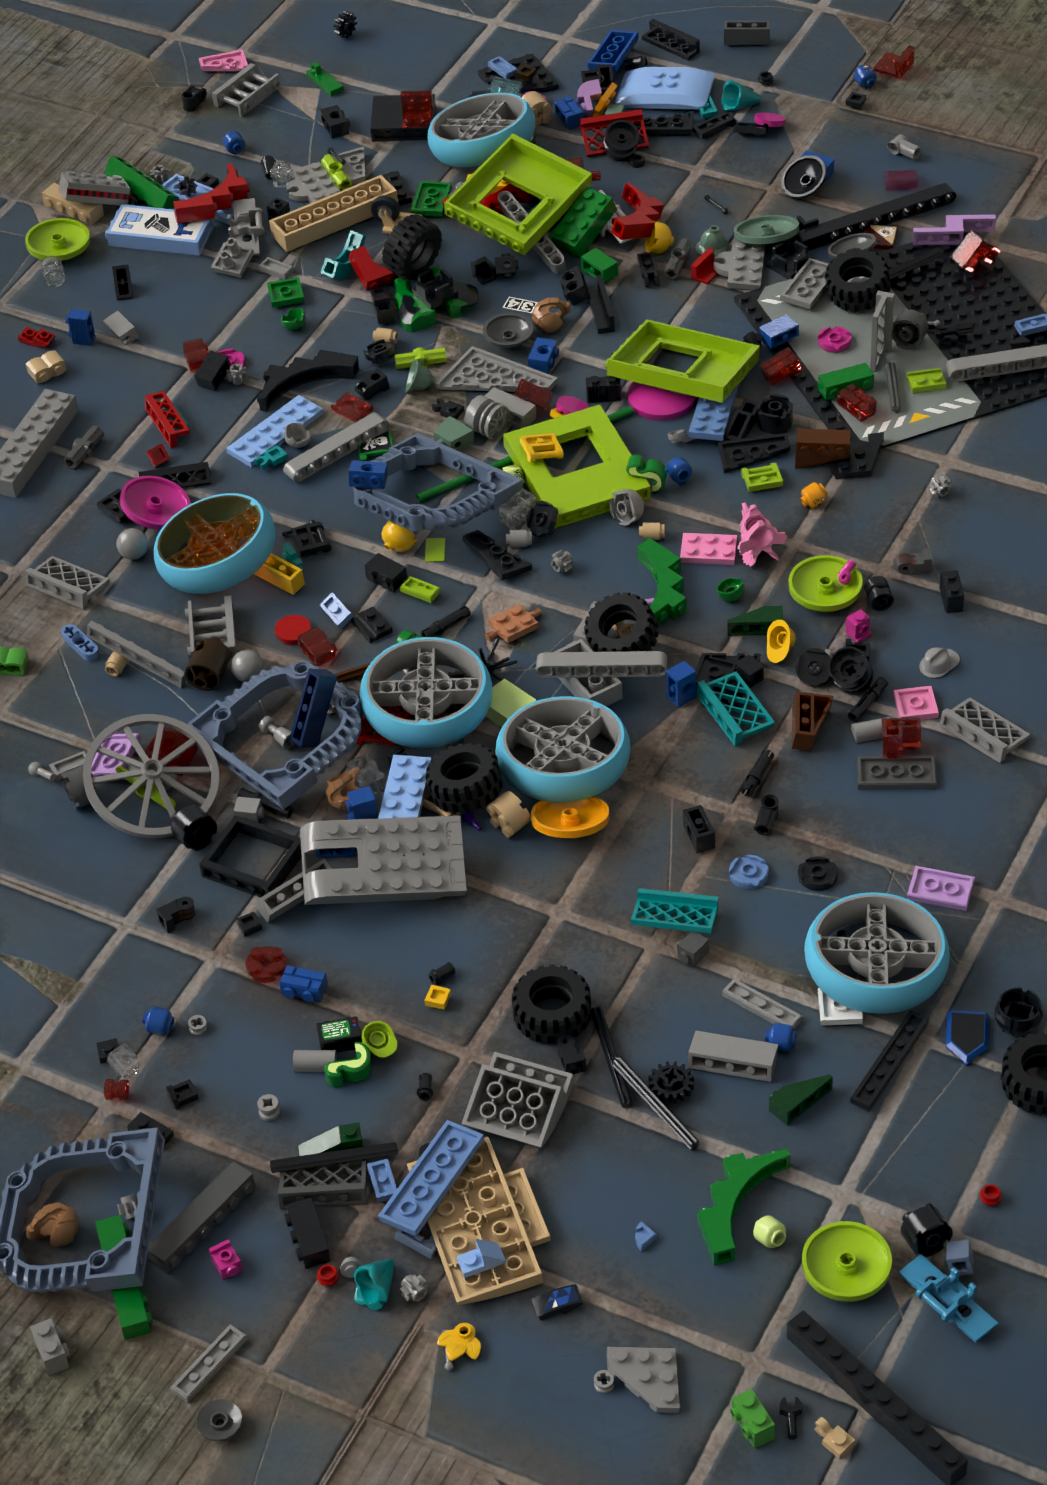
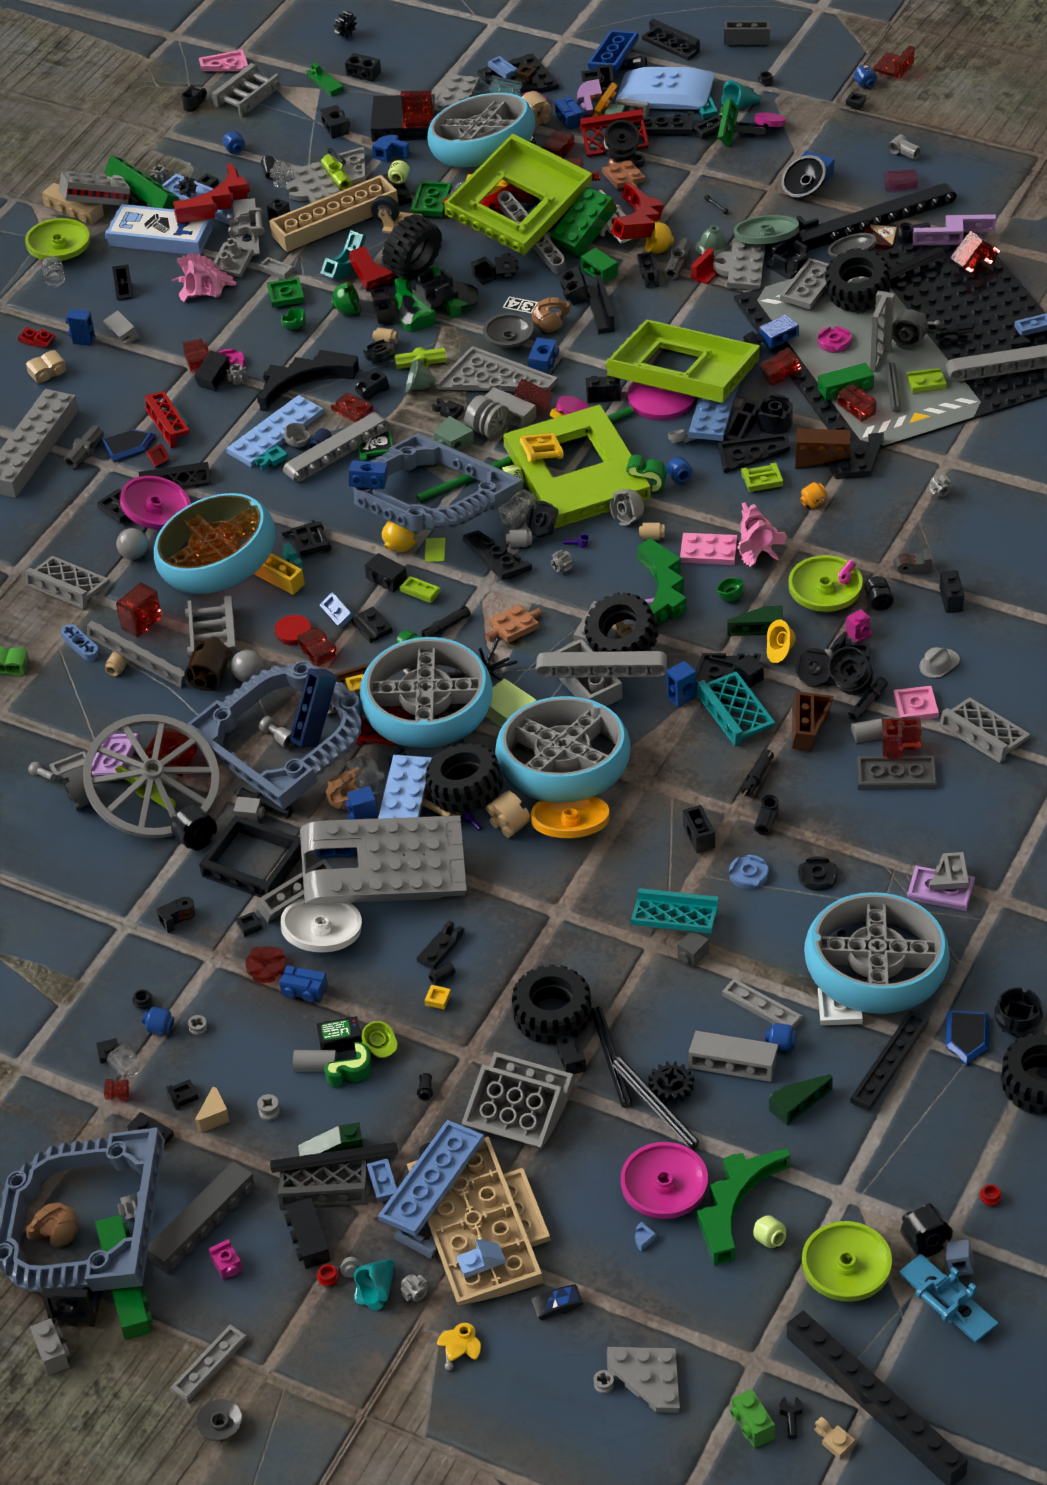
none -> black bracket [42,1287,102,1327]
none -> tile [102,429,156,462]
none -> clear red brick [116,582,162,638]
none -> black plate [132,989,153,1009]
none -> bright pink piece [172,253,237,302]
none -> tan slope [195,1087,230,1133]
none -> white dish [281,898,362,952]
none -> dark blue brick [308,428,332,449]
none -> green cylinder [331,281,361,316]
none -> black brick [345,53,381,82]
none -> yellow plate [345,674,363,695]
none -> blue brick [372,135,410,162]
none -> yellowish green head [388,160,410,184]
none -> black hinge [417,921,465,969]
none -> light grey plate [434,74,480,115]
none -> clear red brick [542,130,575,159]
none -> dark purple hand [563,534,589,548]
none -> nougat plate [602,159,645,189]
none -> light grey brick [617,99,650,118]
none -> dark pink dish [620,1142,708,1219]
none -> green hinge [717,98,739,147]
none -> black slope [830,631,848,653]
none -> black piece [898,222,931,244]
none -> light grey wing [929,852,969,890]

